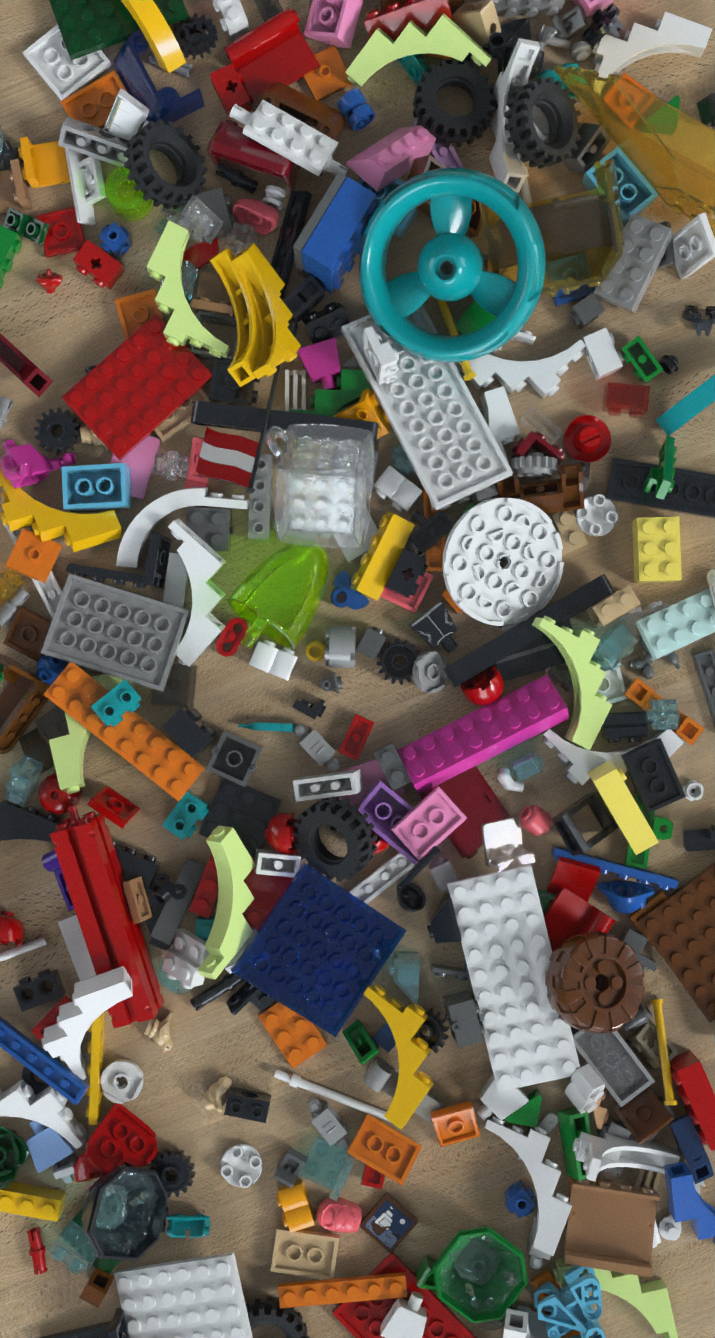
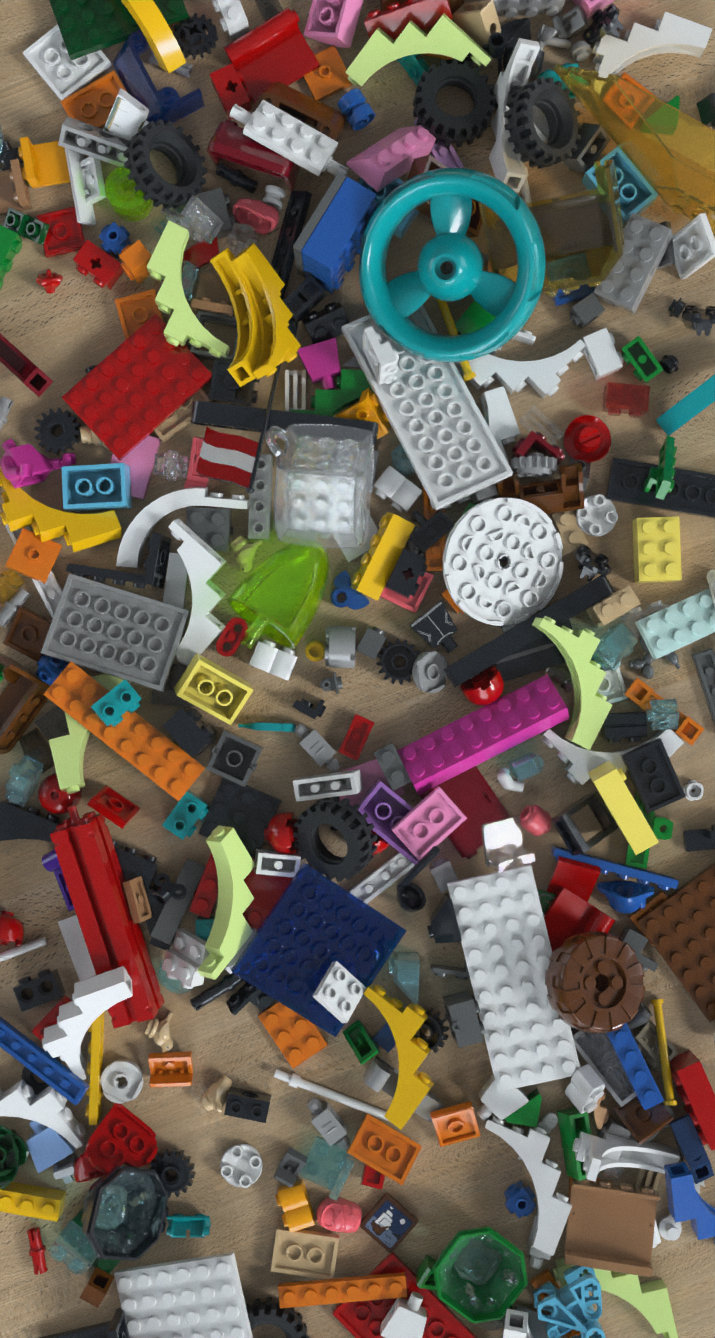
none -> orange brick [119,240,152,284]
none -> orange bracket [148,1051,194,1087]
none -> light yellow brick [174,653,253,725]
none -> animal [230,535,263,572]
none -> white plate [312,961,366,1023]
none -> black plate [573,544,612,582]
none -> blue brick [606,1023,664,1110]
none -> black plate [668,298,686,318]

